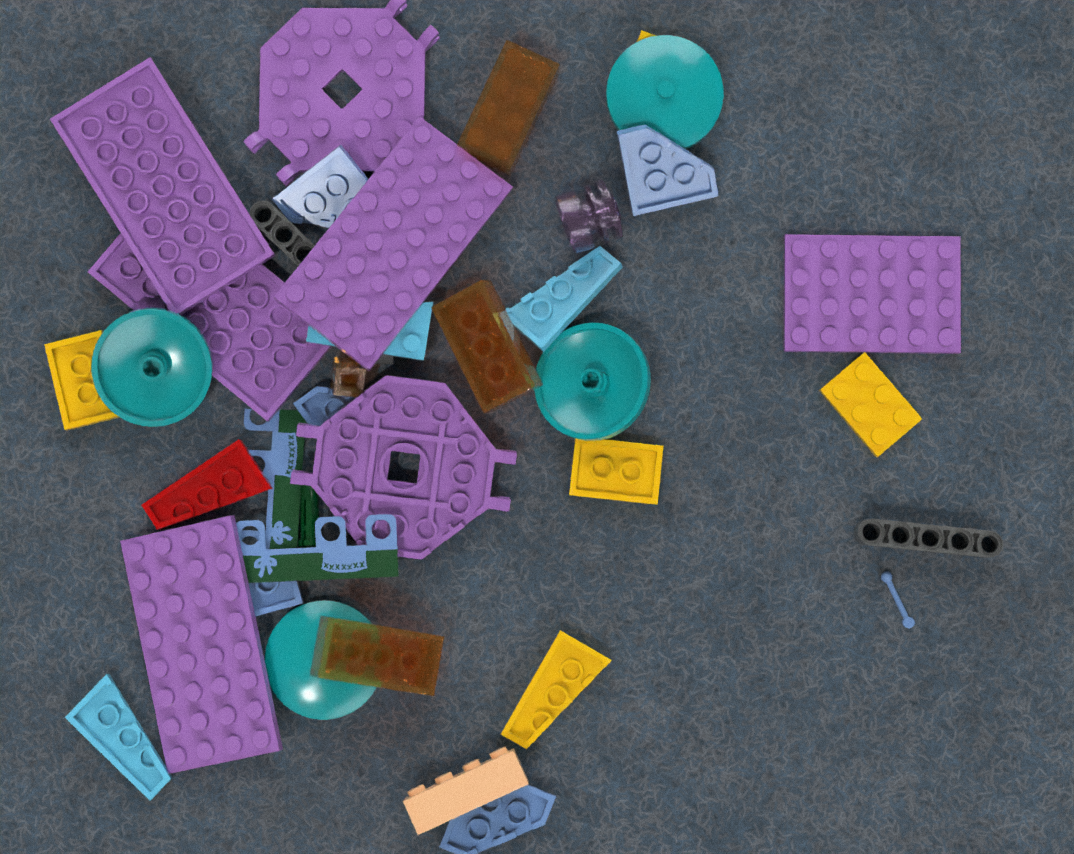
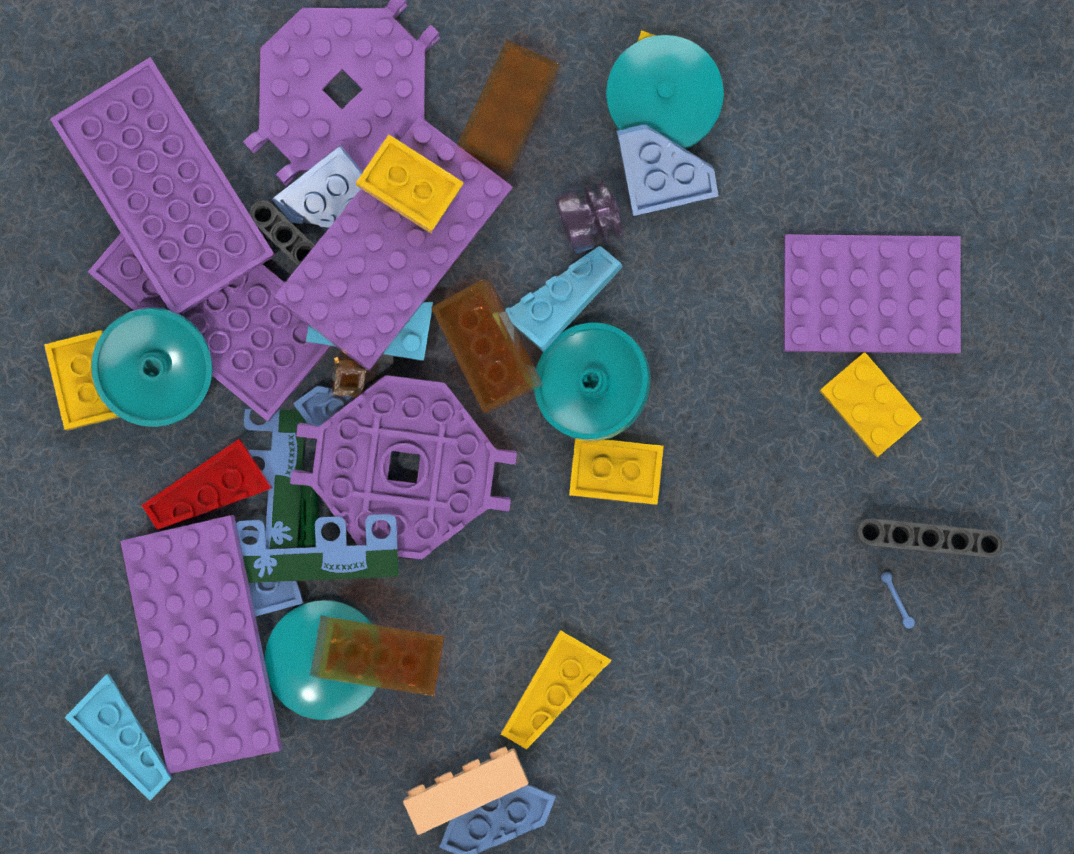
none -> yellow plate [356,134,464,233]

